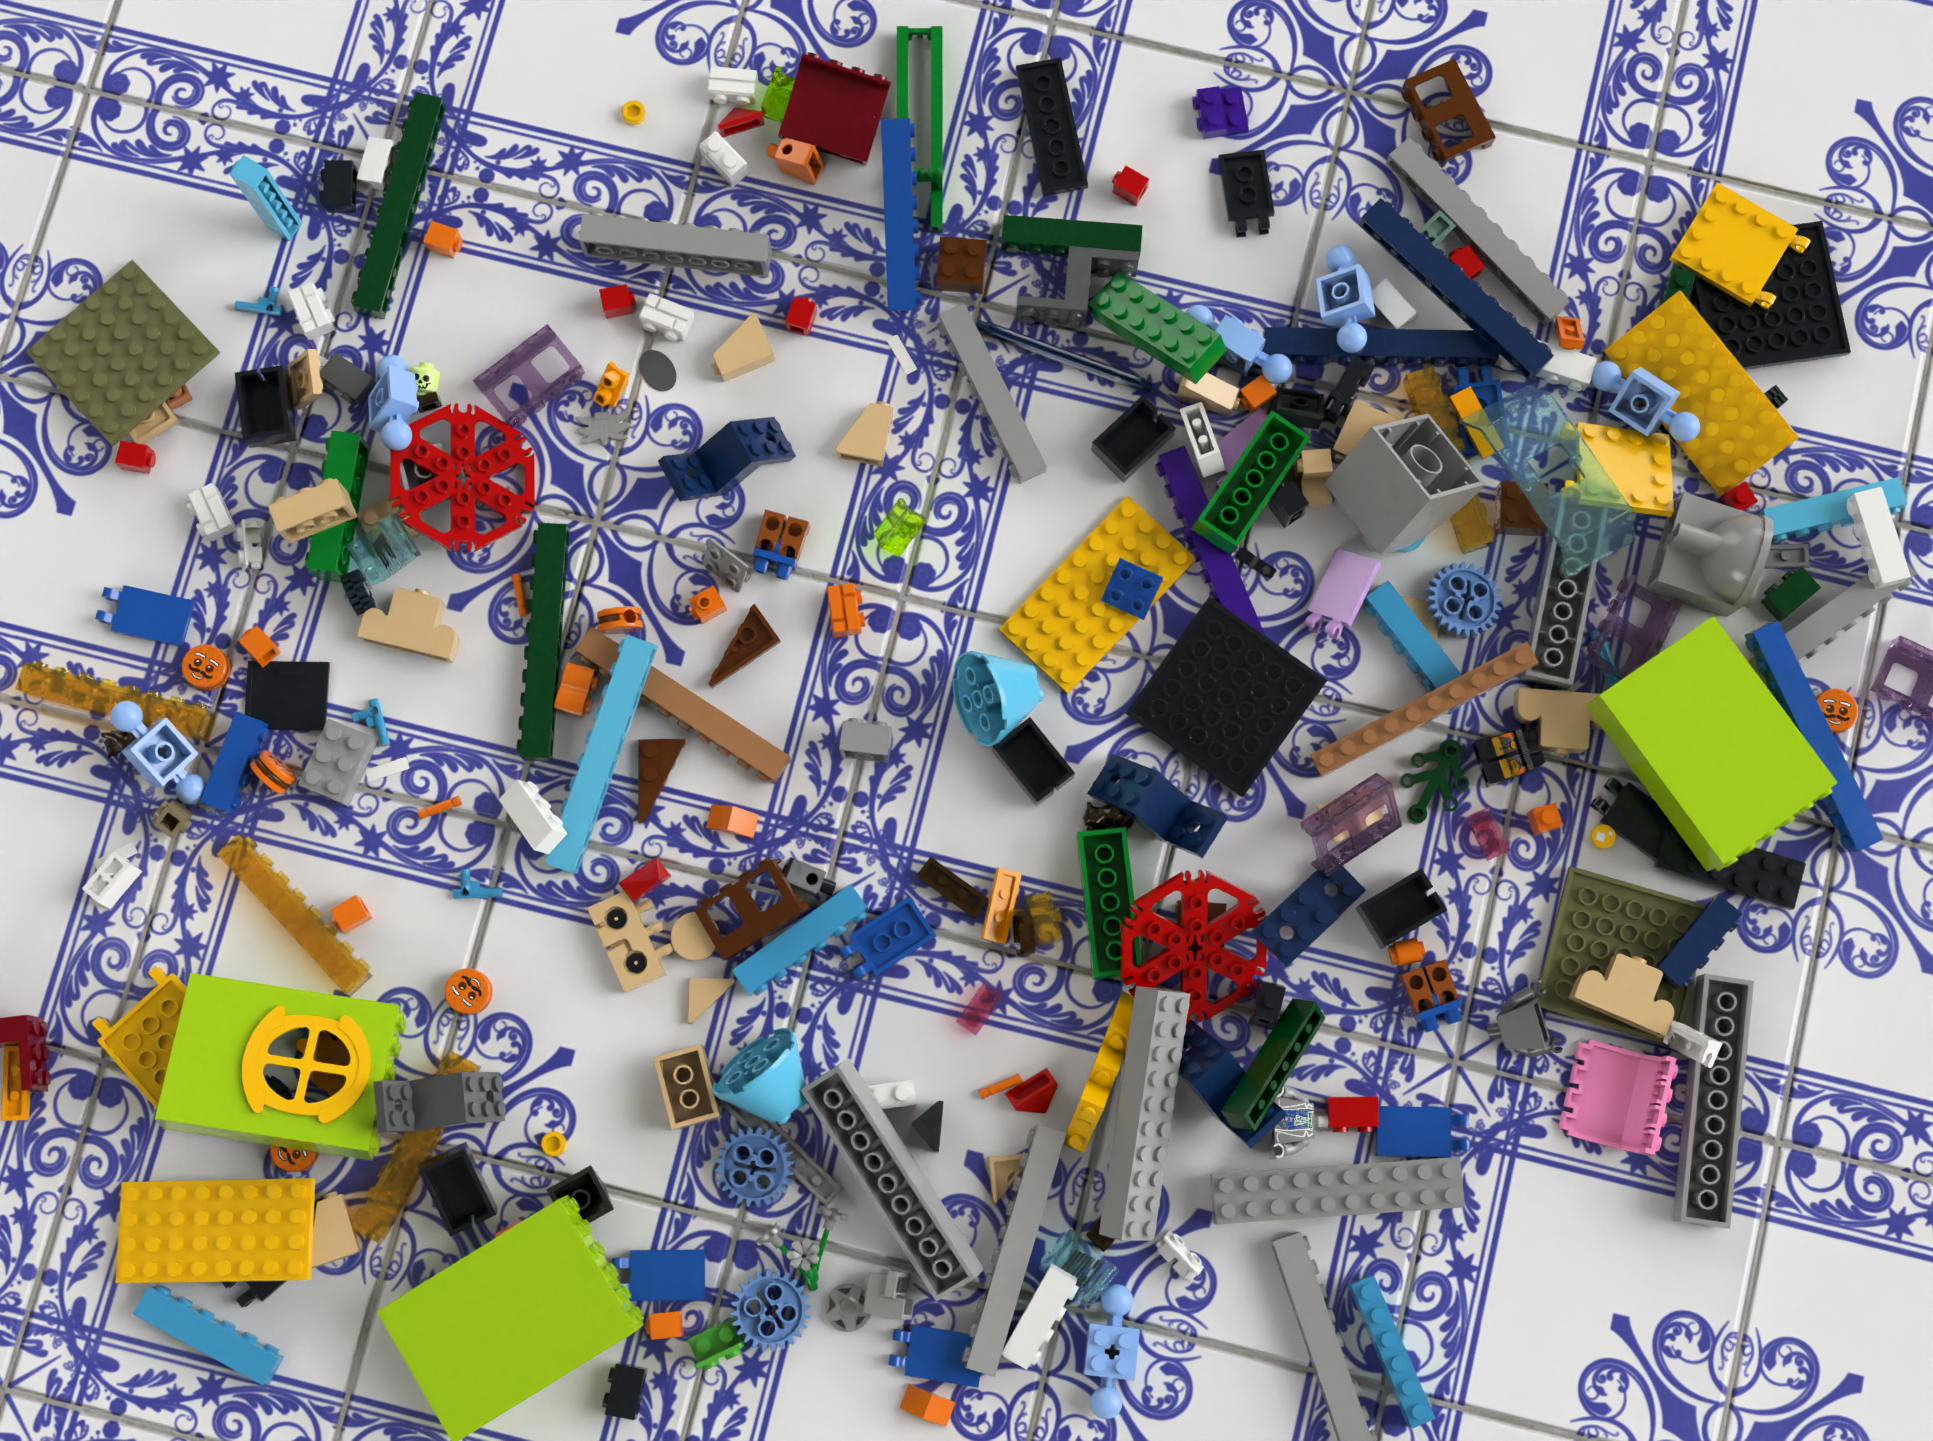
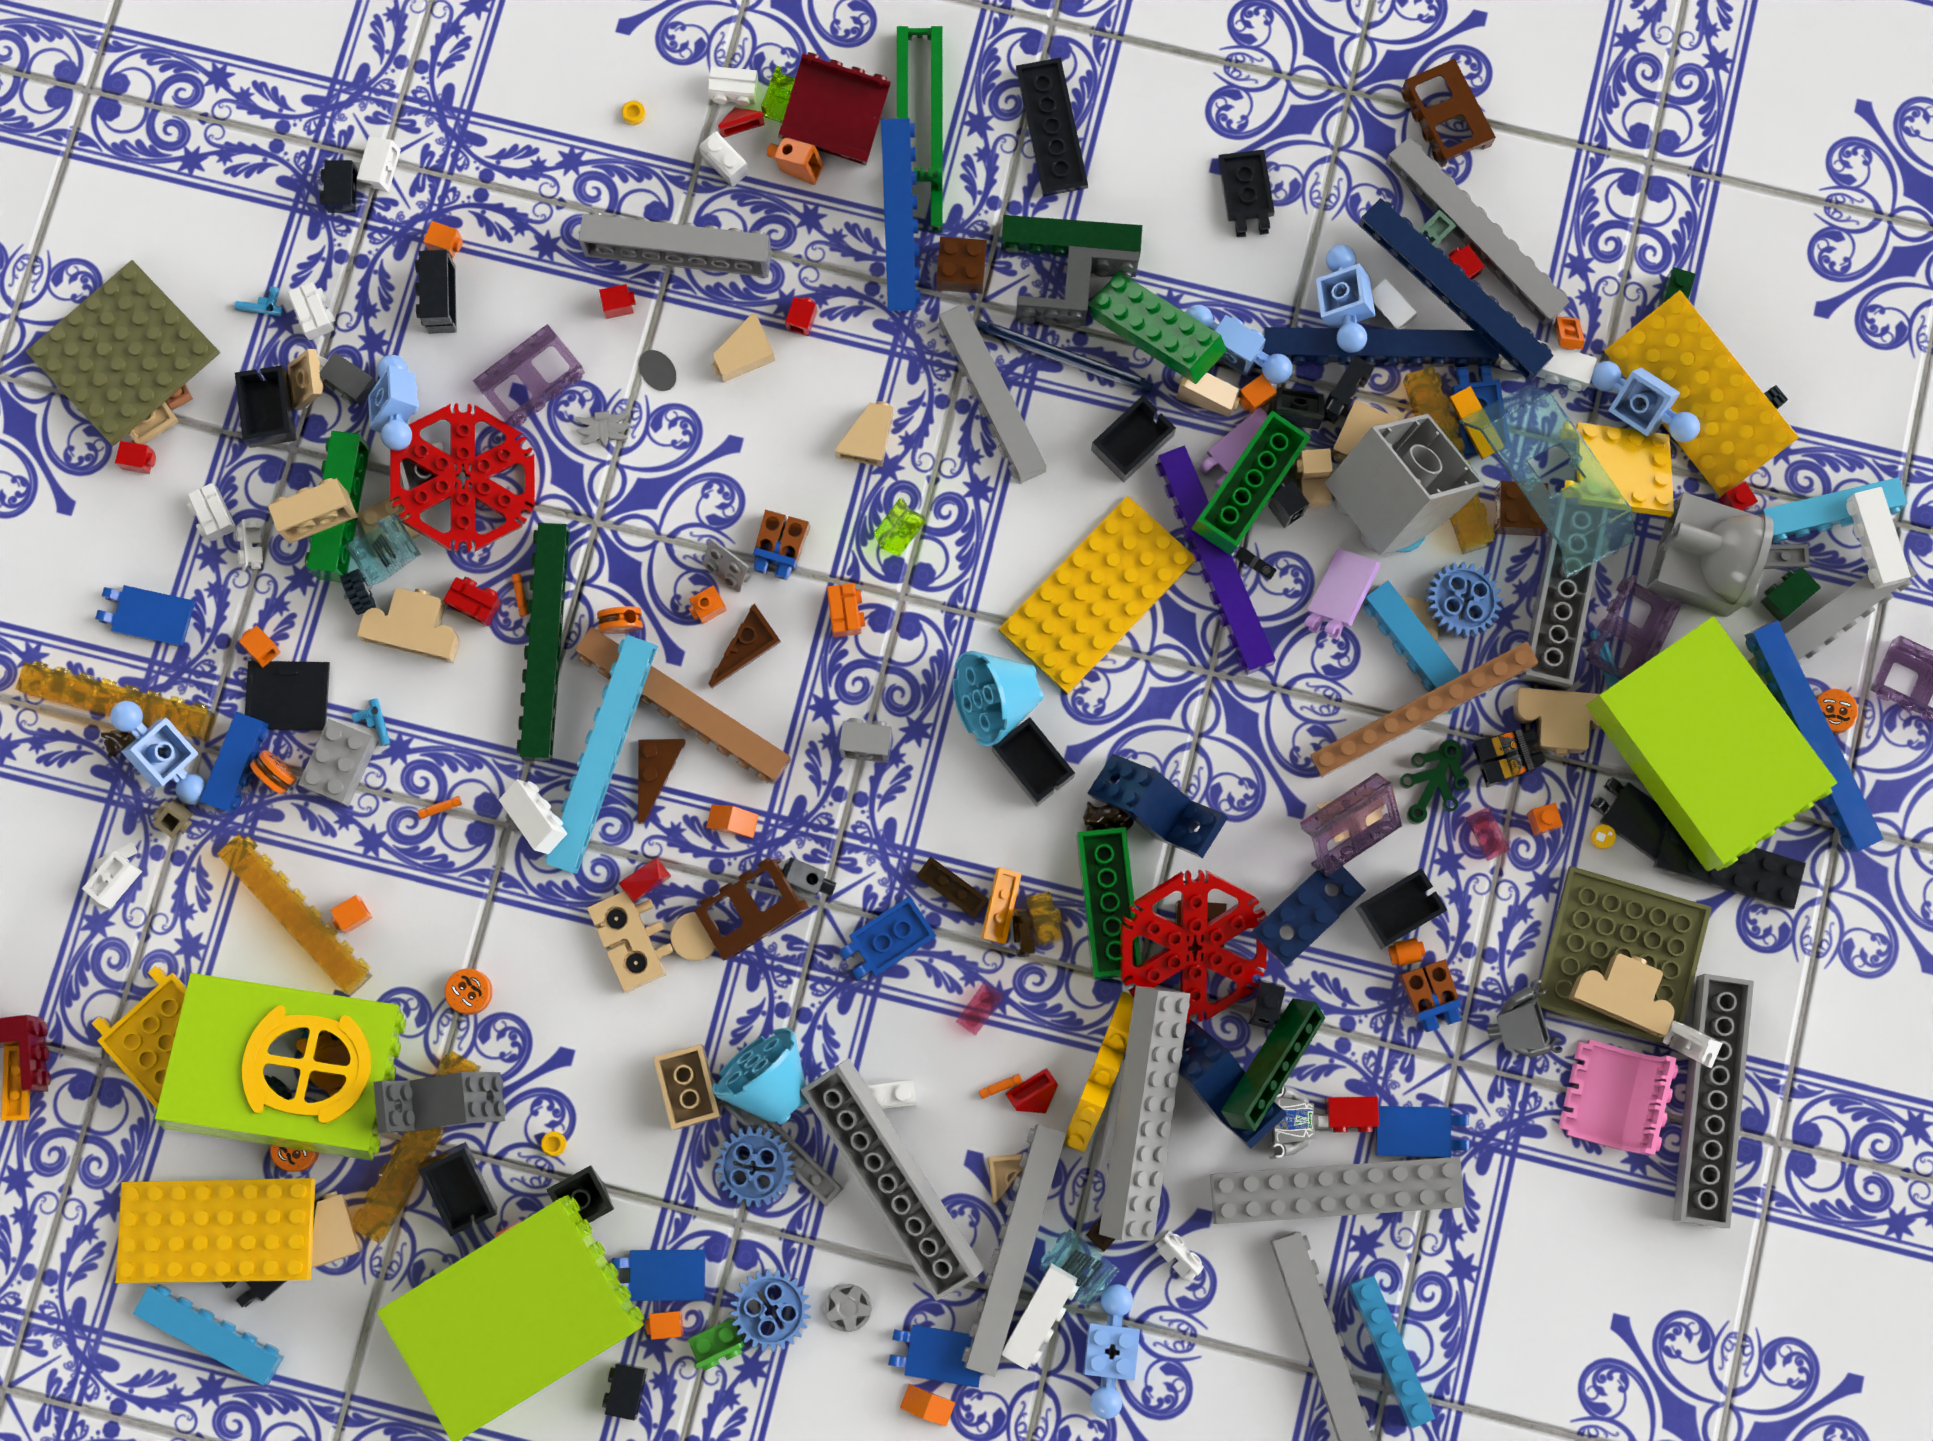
orange head [182,644,231,691] -> none
medium azure brick [230,155,302,241] -> none
dark green brick [351,92,446,319] -> none
white sticker [365,757,409,782] -> none
yellowish green head [410,362,440,396] -> none
dark brown tile [417,391,442,413] -> none
dark azure hose [453,869,503,899] -> none
orange brick [554,662,600,718] -> none
light orange hips [593,361,630,408] -> none
white brick [639,293,695,341] -> none
dark blue bracket [658,417,796,502] -> none
tan tile [688,978,735,1024] -> none
dark azure brick [732,884,868,996] -> none
light grey plant [755,1205,849,1291] -> none
light grey plate [863,1270,915,1320] -> none
white sticker [887,335,917,374] -> none
pearl dark grey slope [911,1101,944,1152] -> none
blue hinge [1101,558,1163,620] -> none
red brick [1112,165,1149,206] -> none
black plate [1125,596,1328,798] -> none
white brick [1180,402,1226,478] -> none
dark purple plate [1192,86,1249,139] -> none
dark blue brick [1654,894,1742,989] -> none
yellow plate [1669,182,1811,310] -> none
black plate [1693,221,1851,370] -> none
none -> black piece [415,250,457,334]
none -> red brick [443,577,501,626]

